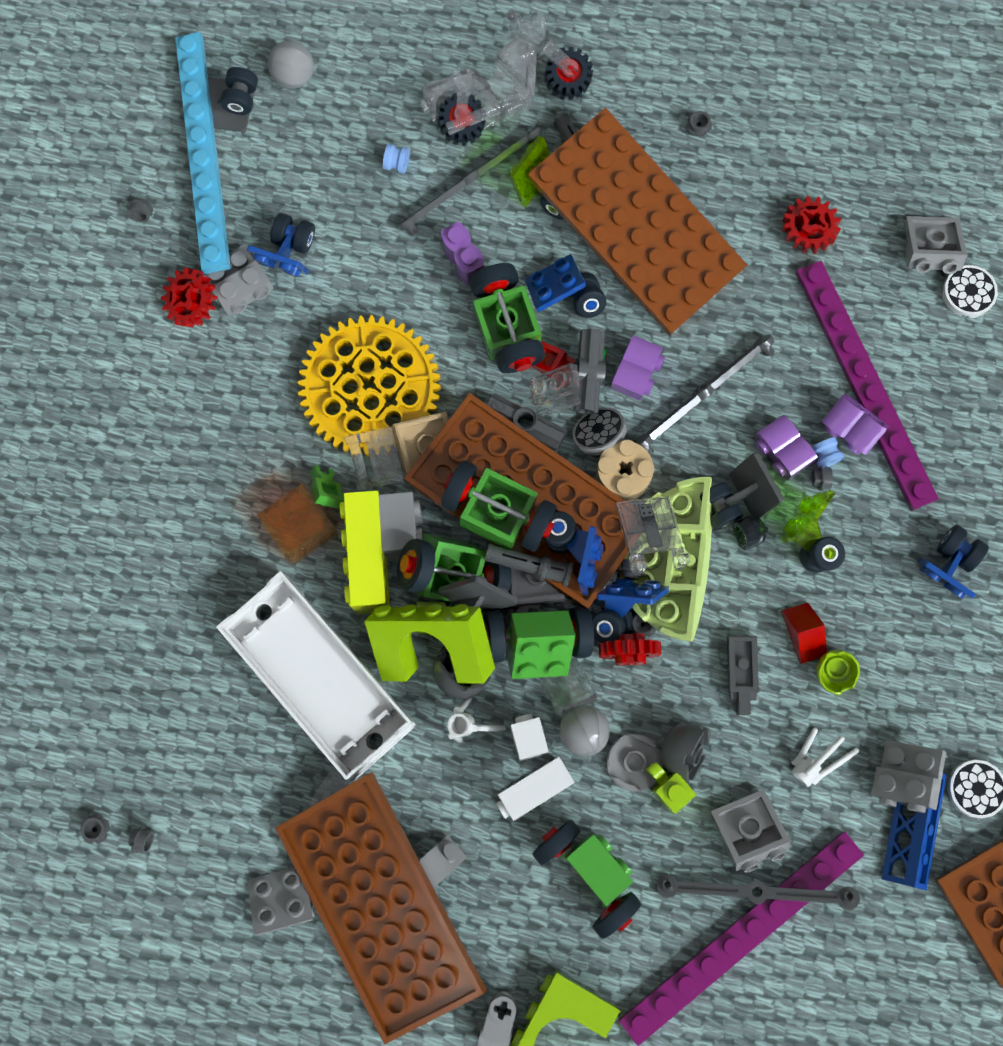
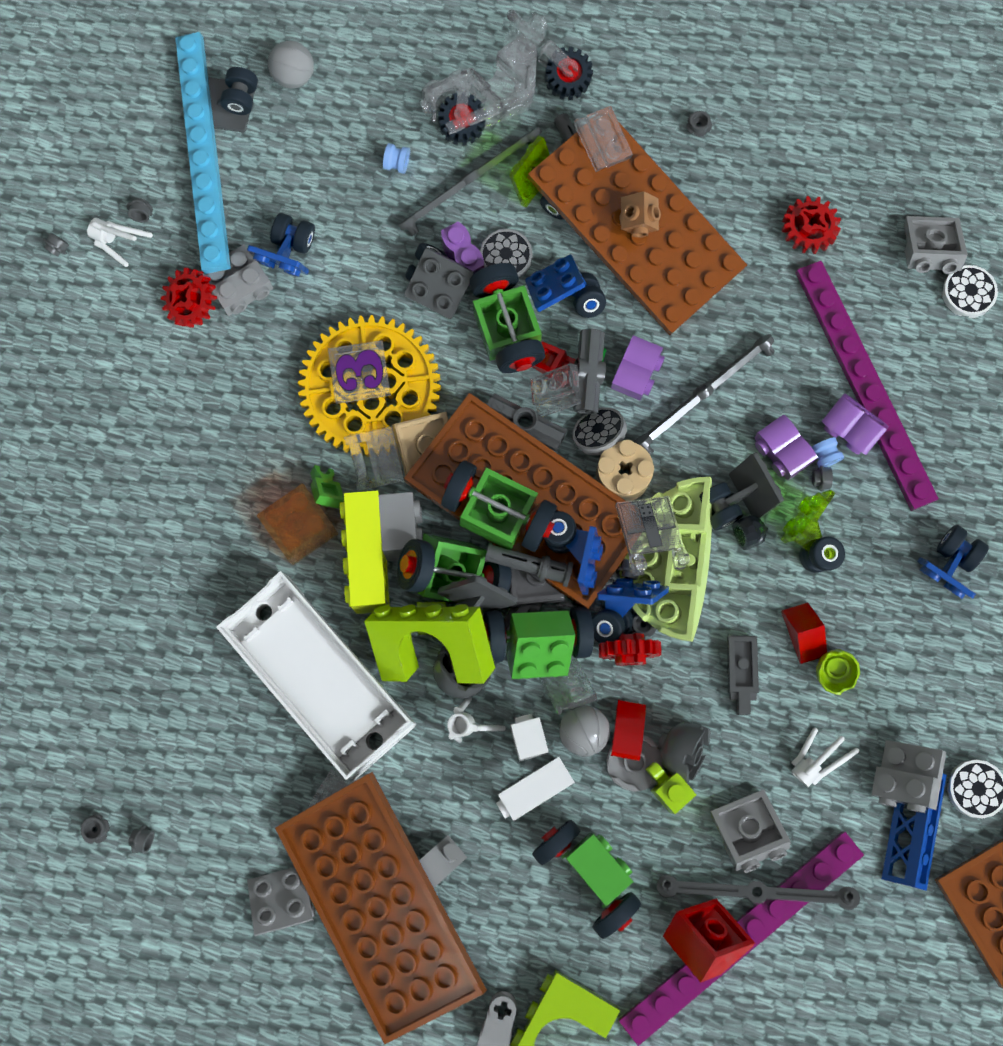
none -> dark grey plate [43,232,69,256]
none -> white plant [87,218,153,267]
none -> clear tile [328,340,391,404]
none -> dark grey plate [404,243,474,319]
none -> tile [480,229,533,278]
none -> clear plate [574,106,633,172]
none -> red slope [611,700,646,761]
none -> medium nougat brick [620,191,661,238]
none -> red slope [663,898,755,983]

